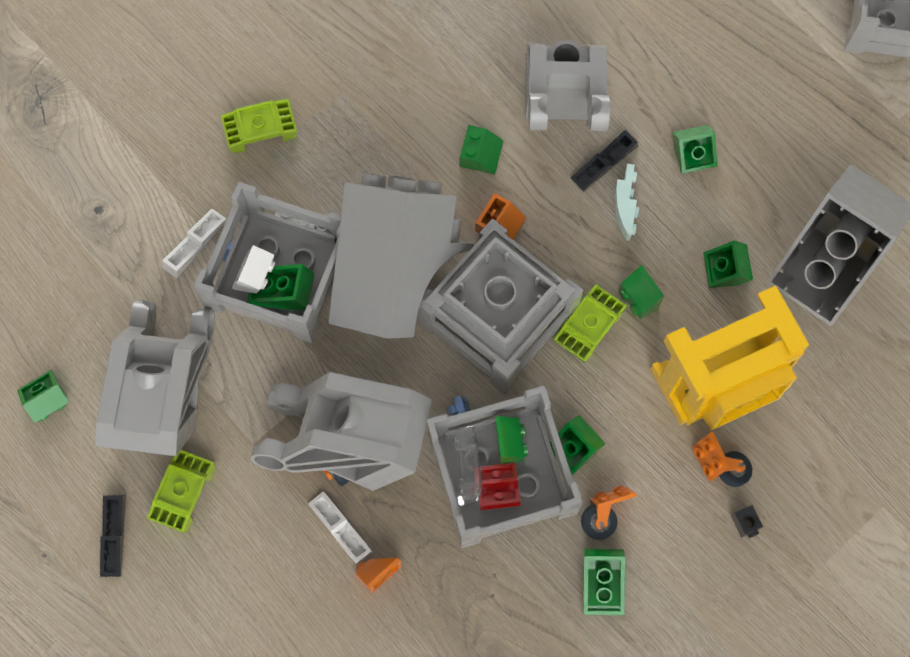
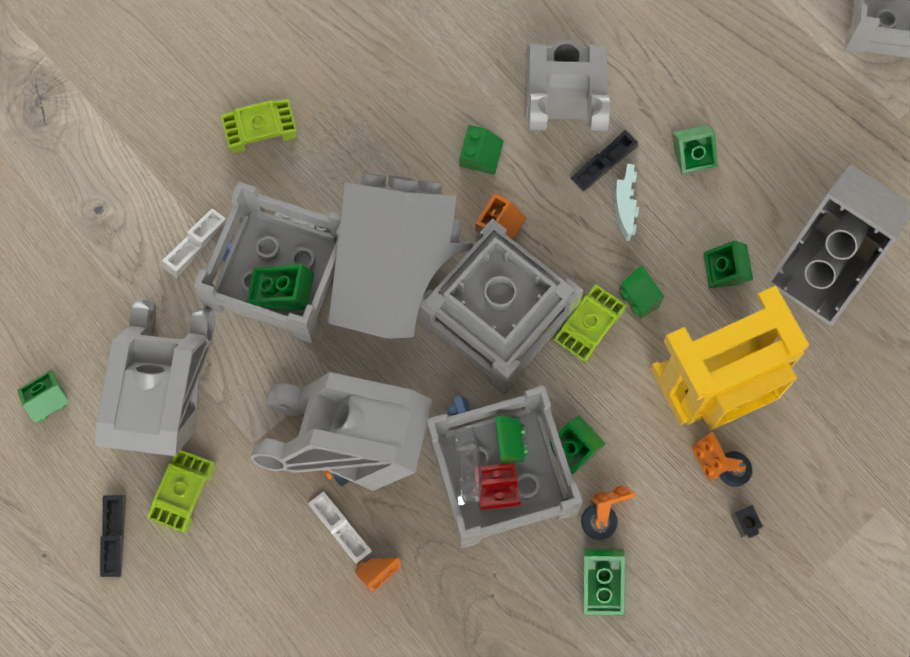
white slope [232,245,275,294] -> none

